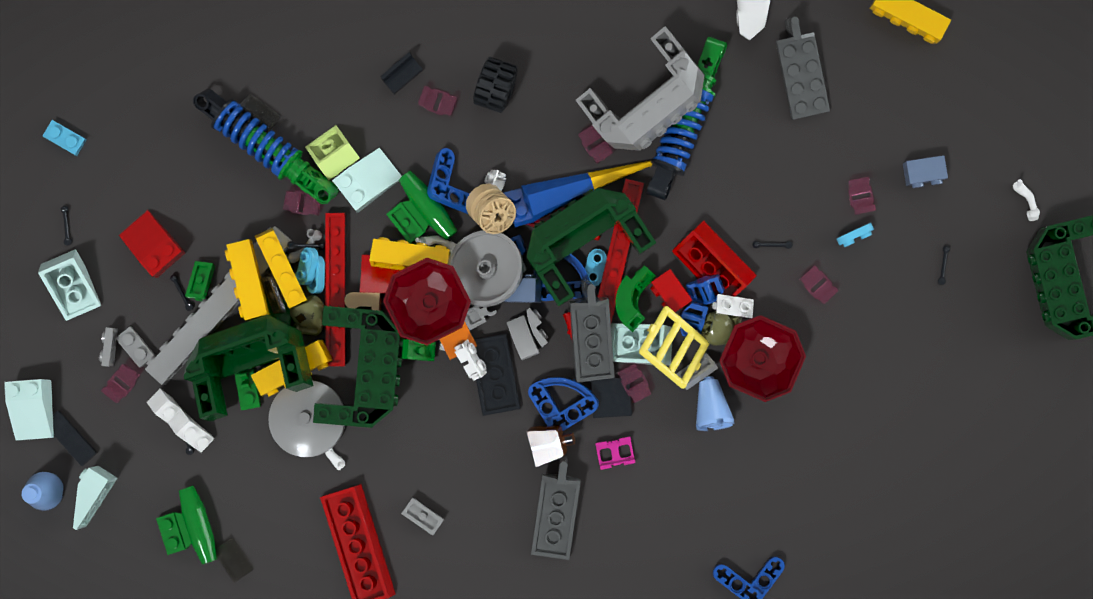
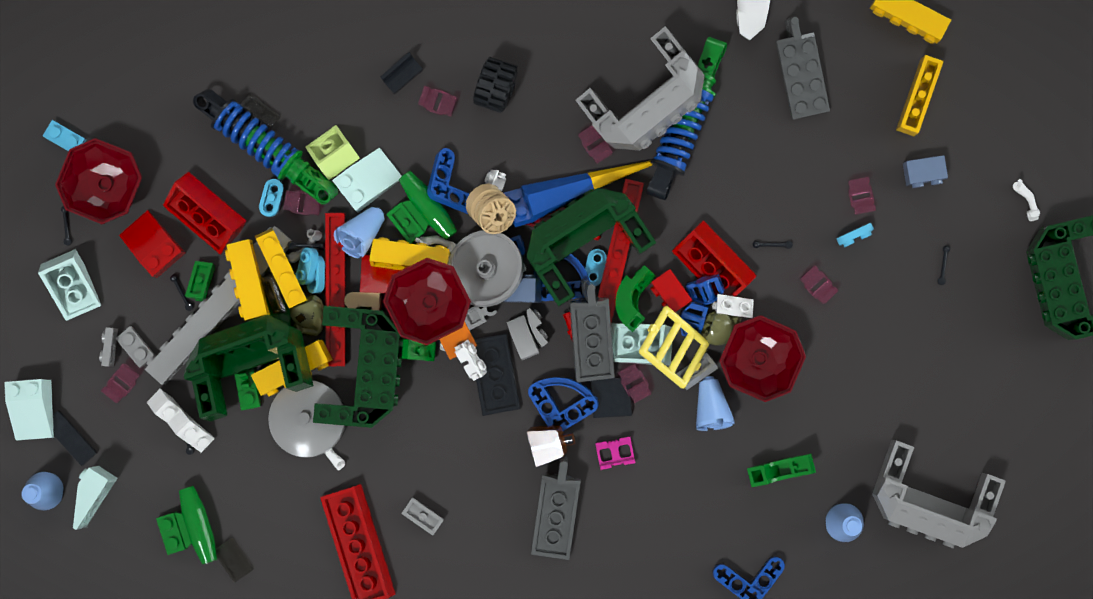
none -> dark red rock [55,138,142,225]
none -> red slope [163,172,246,255]
none -> medium azure plate [259,179,284,217]
none -> light blue cone [334,207,385,258]
none -> green arch [747,454,816,487]
none -> light blue cone [826,504,864,542]
none -> light grey wedge [872,440,1006,549]
none -> yellow brick [896,55,944,136]

